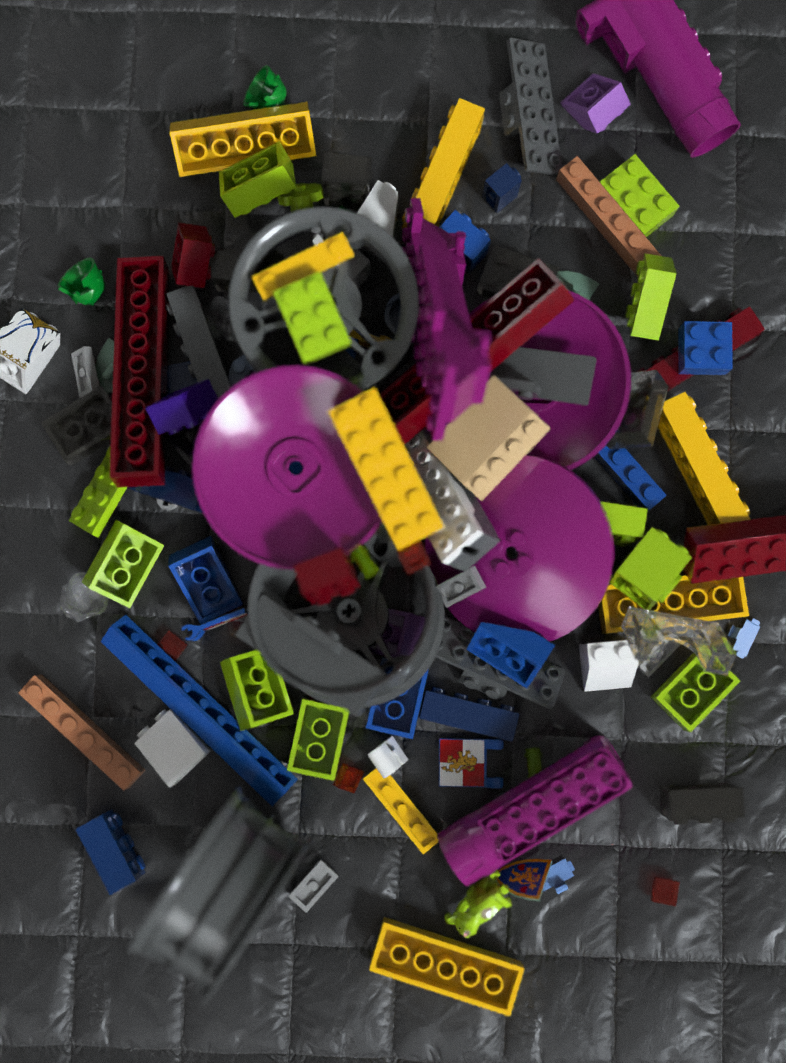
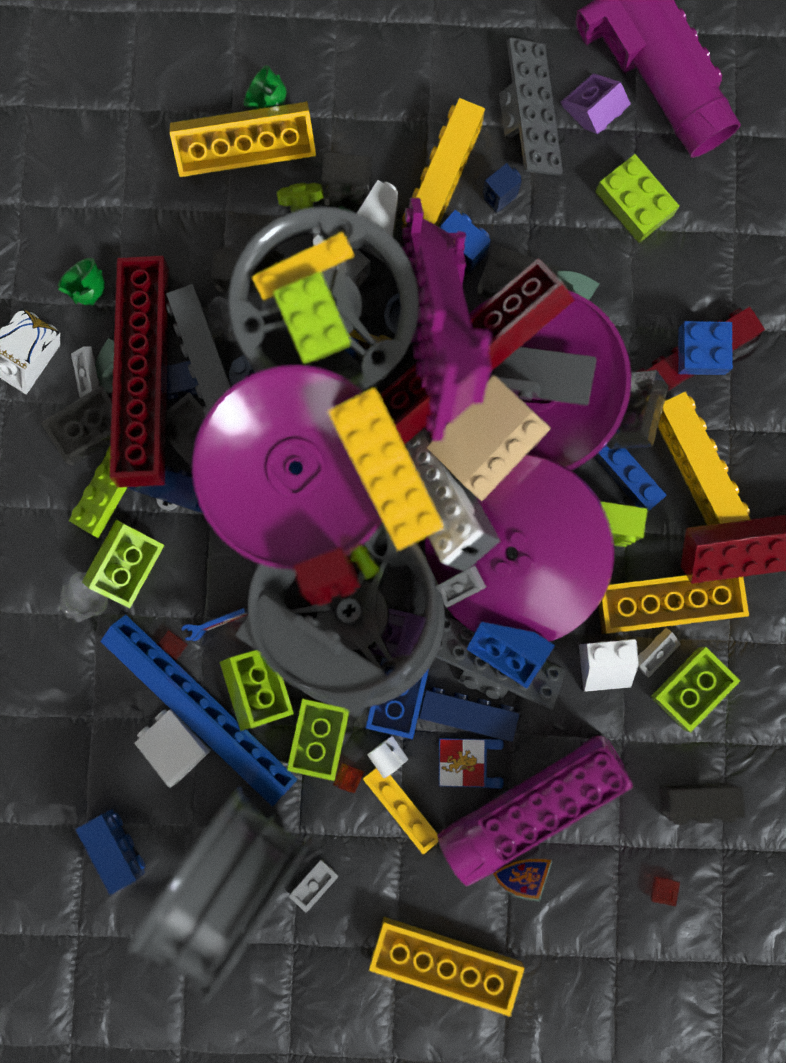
nougat brick [18,675,145,791] -> none
dark purple brick [146,378,219,435] -> none
blue slope [168,536,243,624] -> none
dark red brick [171,222,215,288] -> none
lime brick [219,141,296,218] -> none
clear red plate [396,540,431,575] -> none
lime animal [444,870,512,938] -> none
clear neon green pin [524,747,543,778] -> none
medium blue piece [543,859,575,894] -> none
nougat brick [556,156,661,277] -> none
lime brick [610,527,692,612] -> none
clear arch [621,606,736,675] -> none
lime brick [625,253,676,341] -> none
piece [728,618,760,659] -> none

